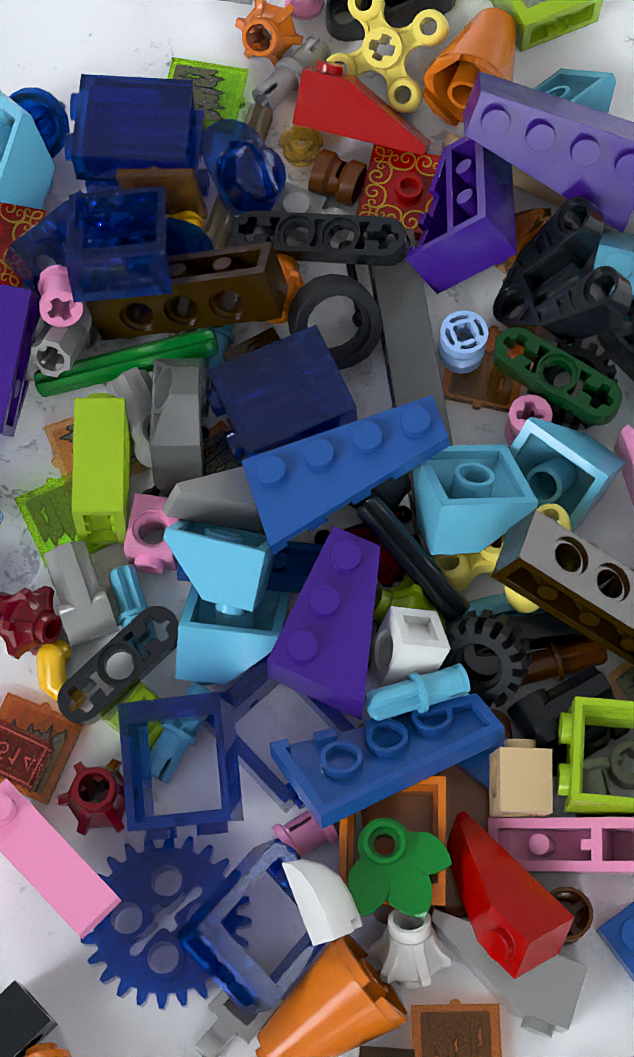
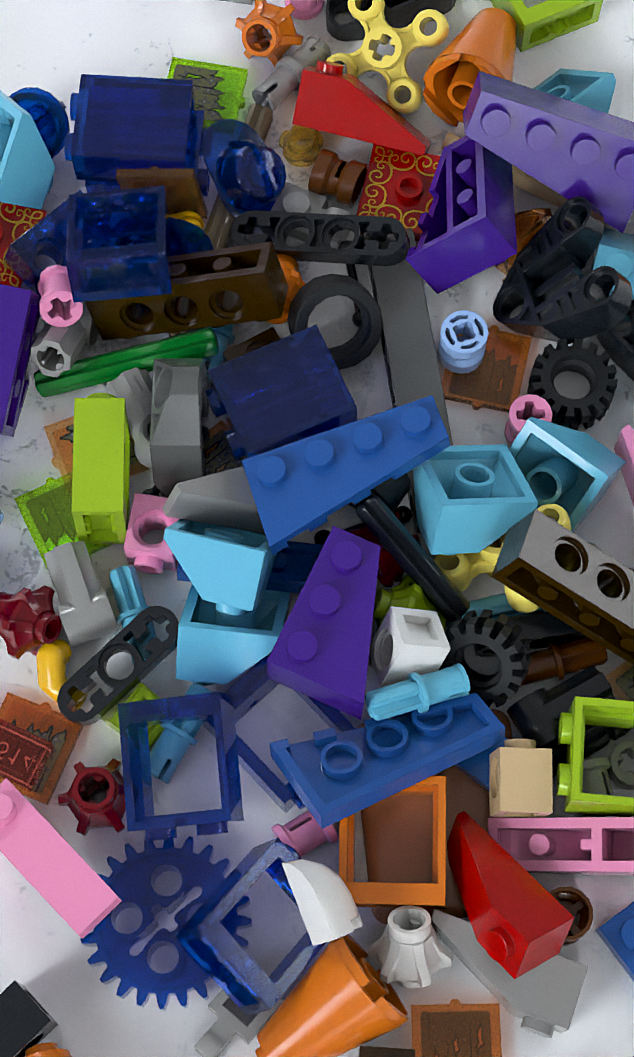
green plate [348,818,452,919] -> none
dark green beam [493,327,622,426] -> none

